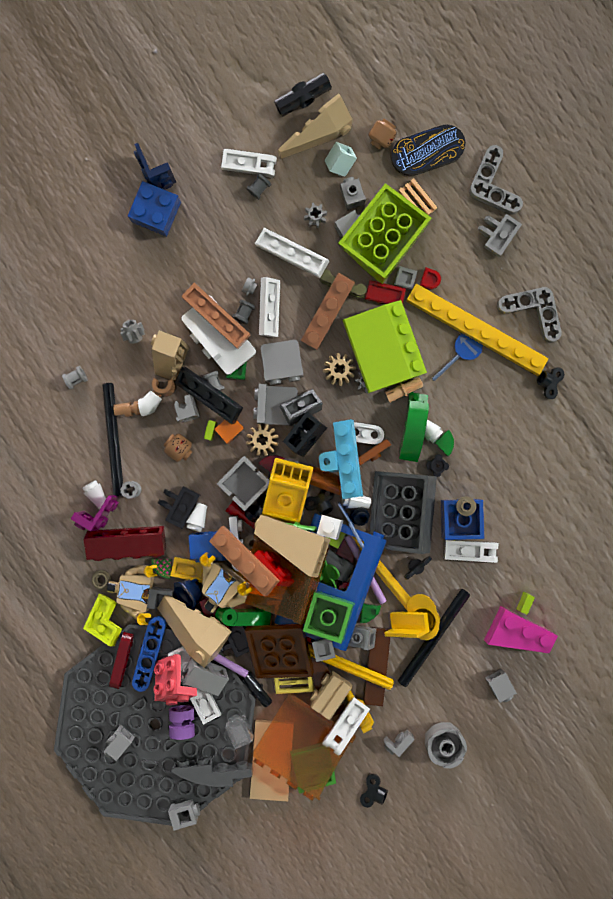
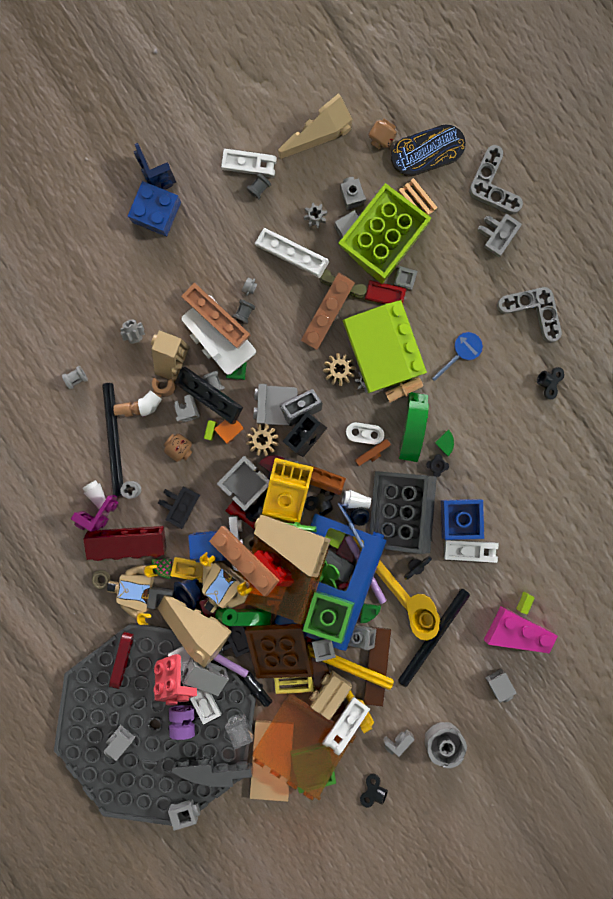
neon yellow plate [83,594,122,646] -> none
blue beam [132,616,167,692] -> none
white cone [186,503,208,532] -> none
white plate [259,277,280,338] -> none
light grey bracket [261,340,304,385] -> none
black piece [274,73,332,117] -> none
white brick [317,515,343,540] -> none
medium azure plate [319,419,363,499] -> none
light aqua panel [325,142,357,177] -> none
yellow panel [385,612,430,638] -> none
yellow plate [406,284,549,376] -> none
red tile [419,267,441,290] -> none
white cone [424,420,443,443] -> none
dark tan plate [456,496,476,516] -> none

